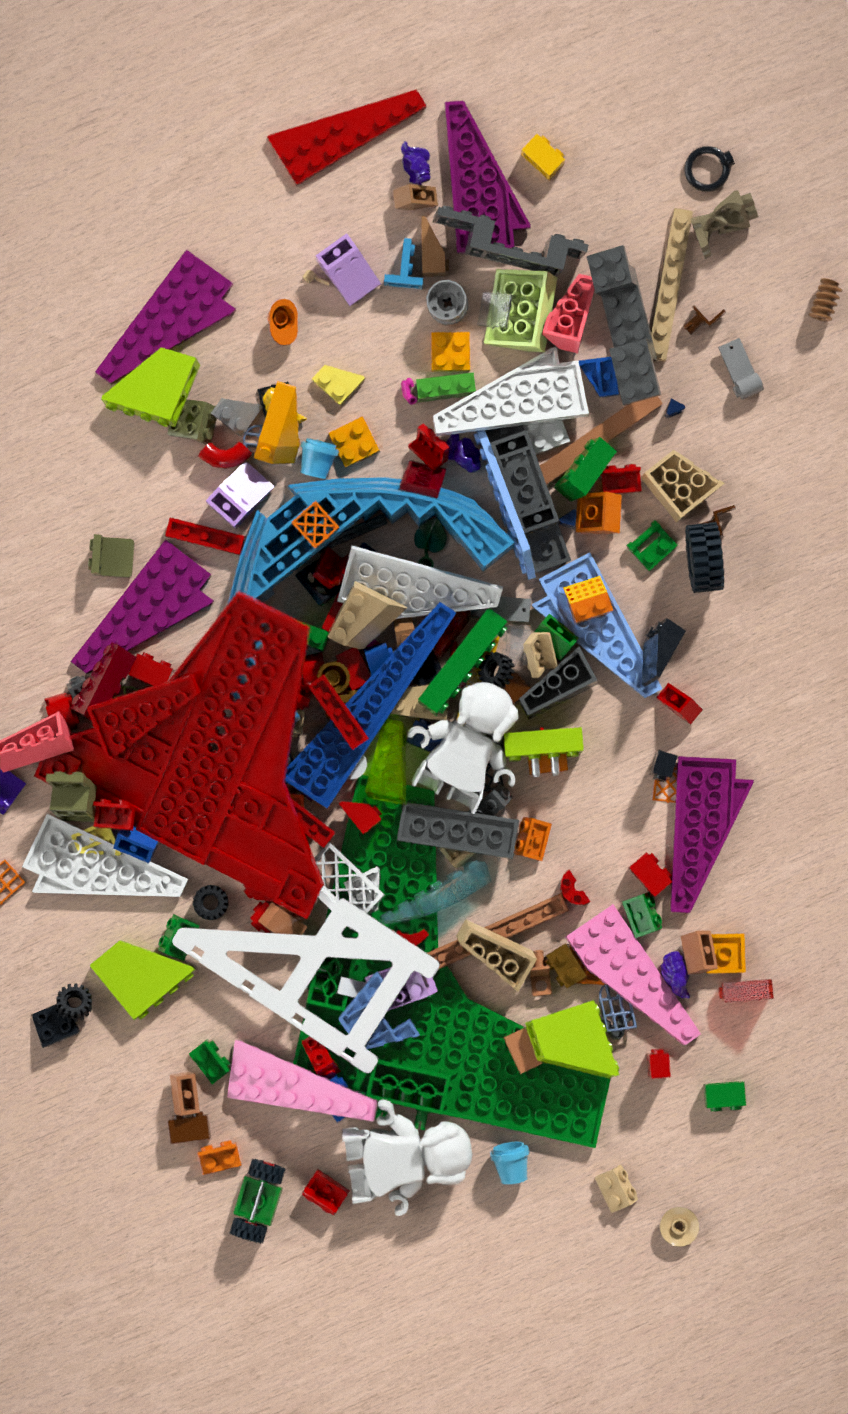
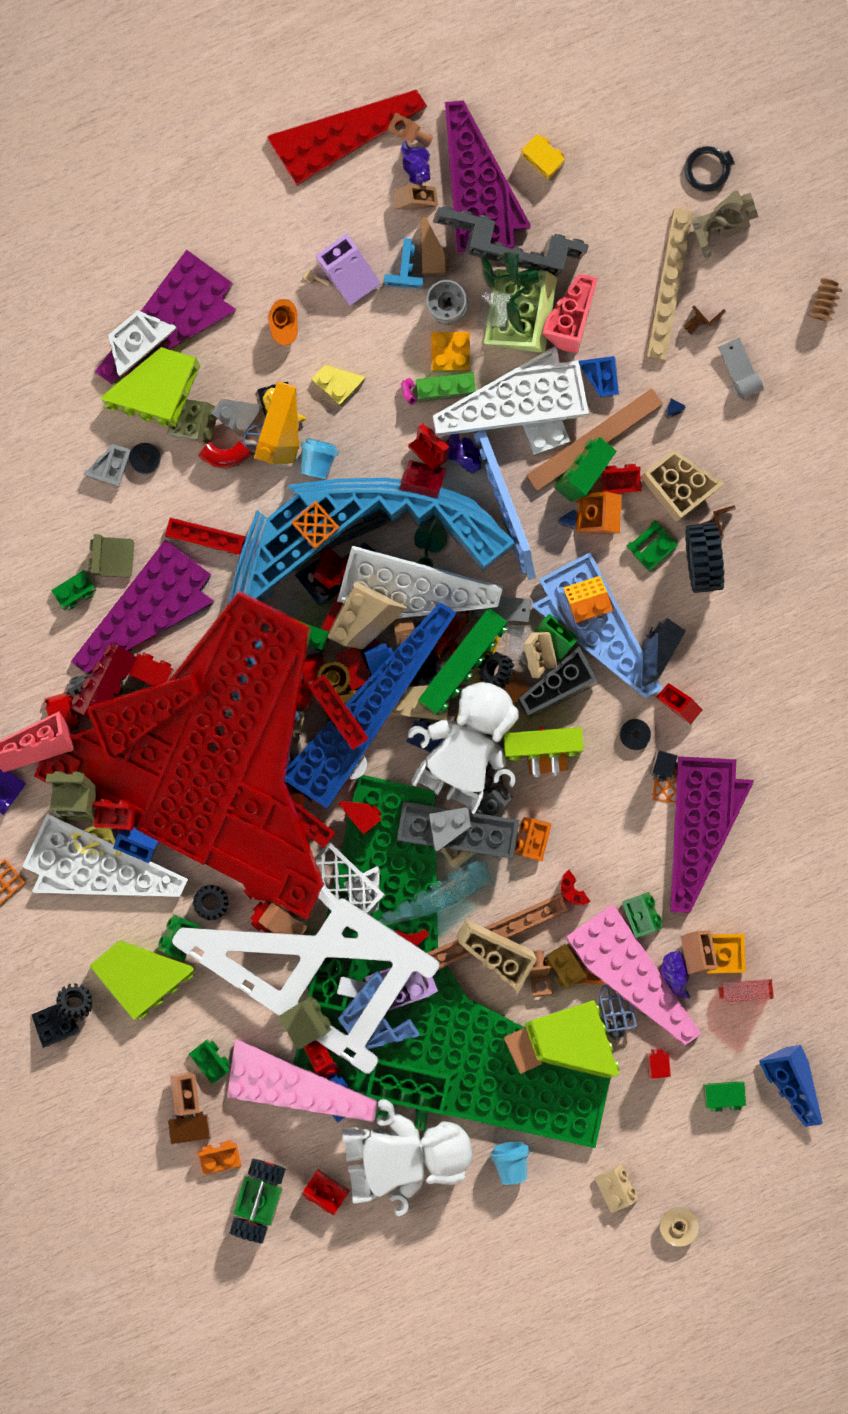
lavender slope [206,461,274,530] -> none
light orange plate [328,416,380,468] -> none
clear neon green wedge [365,719,407,805] -> none
dark grey bracket [485,425,571,574] -> none
dark grey bracket [587,245,661,406] -> none
red brick [628,852,672,897] -> none
none -> green bracket [51,570,97,611]
none -> light grey wing [83,444,131,487]
none -> white wing [108,310,177,377]
none -> black piece [129,443,161,474]
none -> olive bracket [279,996,332,1049]
none -> nougat bracket [388,113,433,147]
none -> light grey wing [429,807,471,852]
none -> dark green plant [481,252,539,334]
none -> black piece [619,719,651,750]
none -> blue wedge [759,1045,823,1127]

